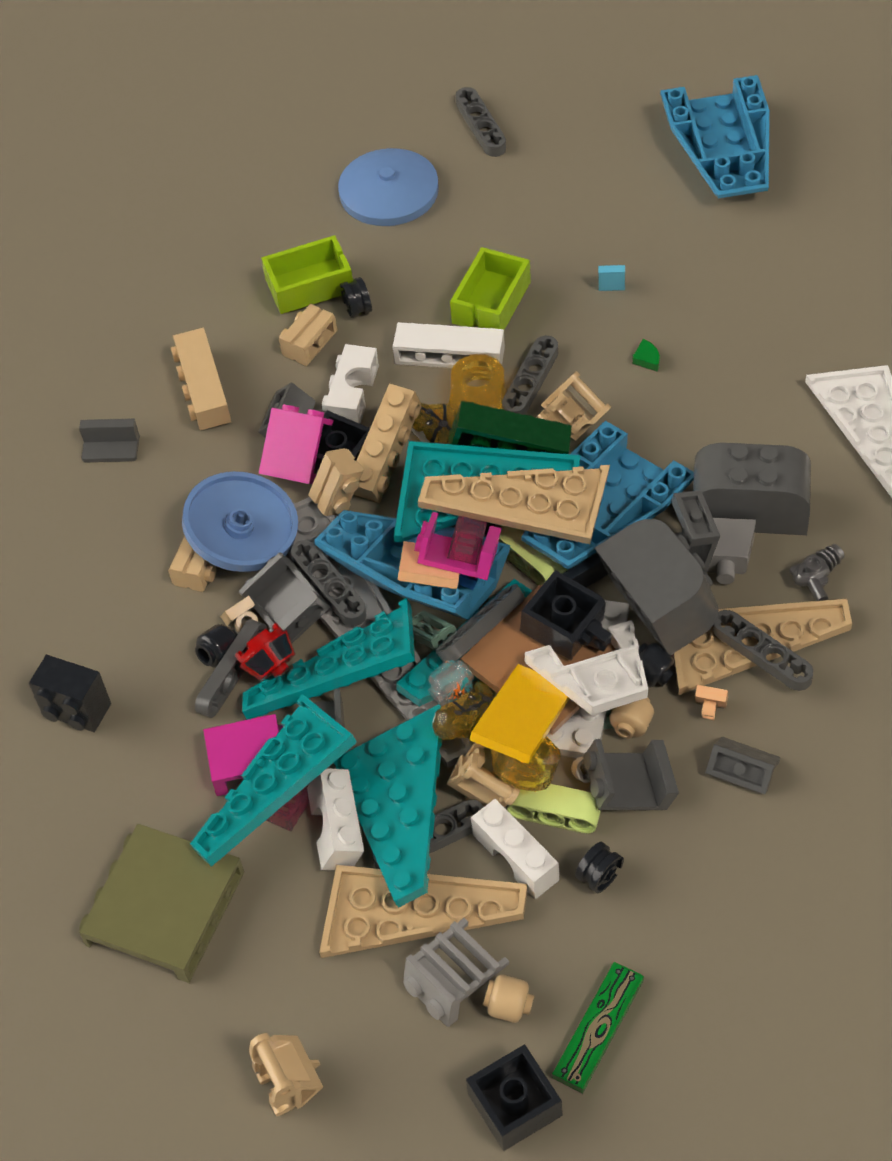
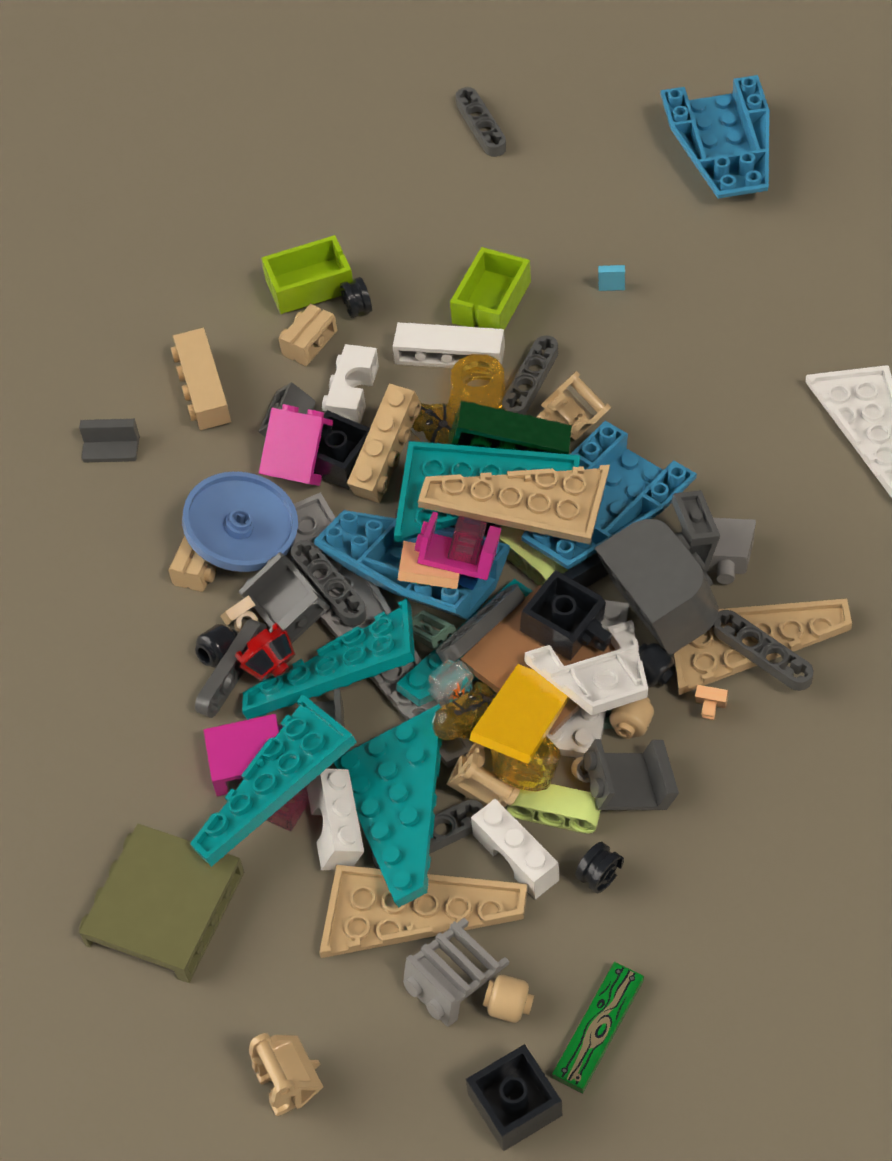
black brick [29,654,111,733] -> none
tan brick [308,448,364,516] -> none
medium blue dish [338,148,439,226] -> none
green tile [632,339,660,372] -> none
dark grey brick [693,443,811,536] -> none
dark grey panel [705,737,780,794] -> none
flat silver piece [790,544,845,601] -> none

